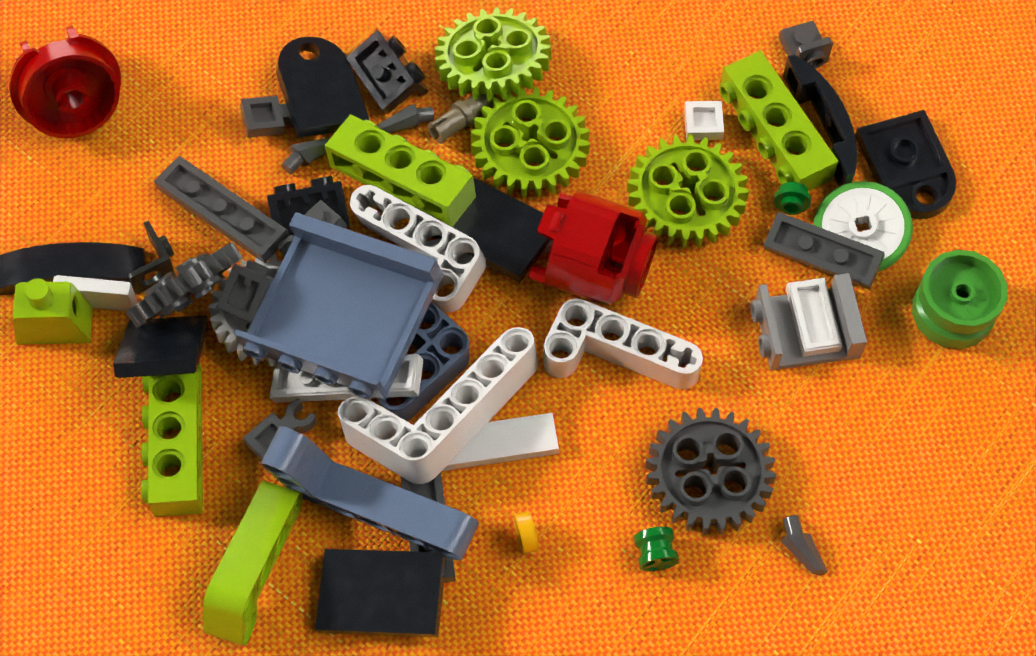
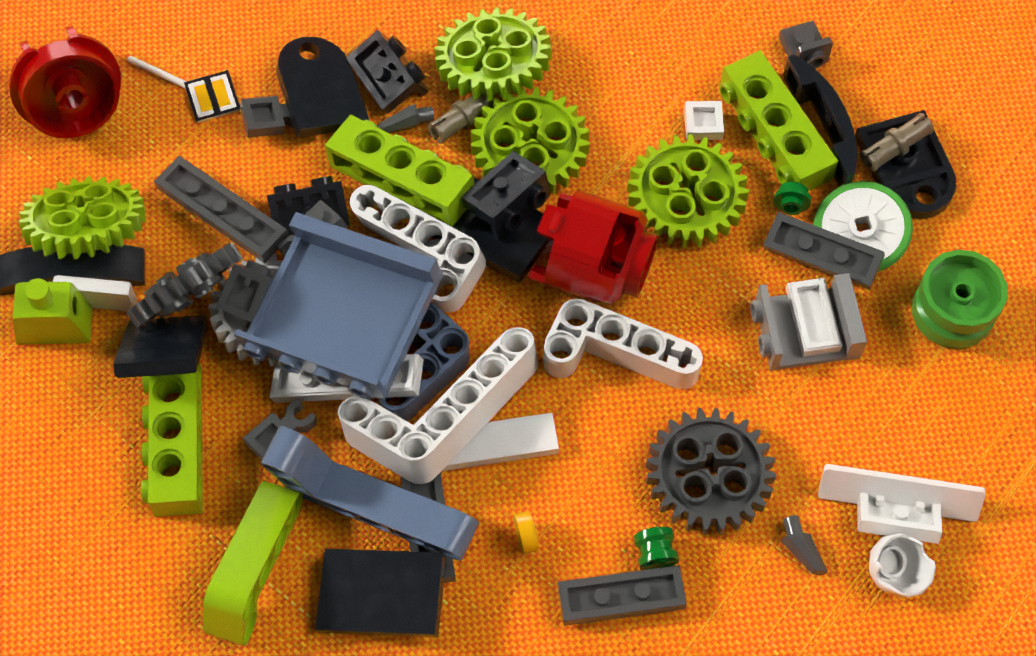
pearl dark grey bracket [128,220,175,294] -> none
dark grey bar [281,138,330,175] -> none
none -> lime gear [18,176,146,259]
none -> piece [127,56,241,123]
none -> black bracket [461,151,550,241]
none -> dark grey plate [558,565,687,626]
none -> white bracket [818,464,986,544]
none -> dark tan pin [860,113,934,172]
none -> white hair [869,533,936,598]

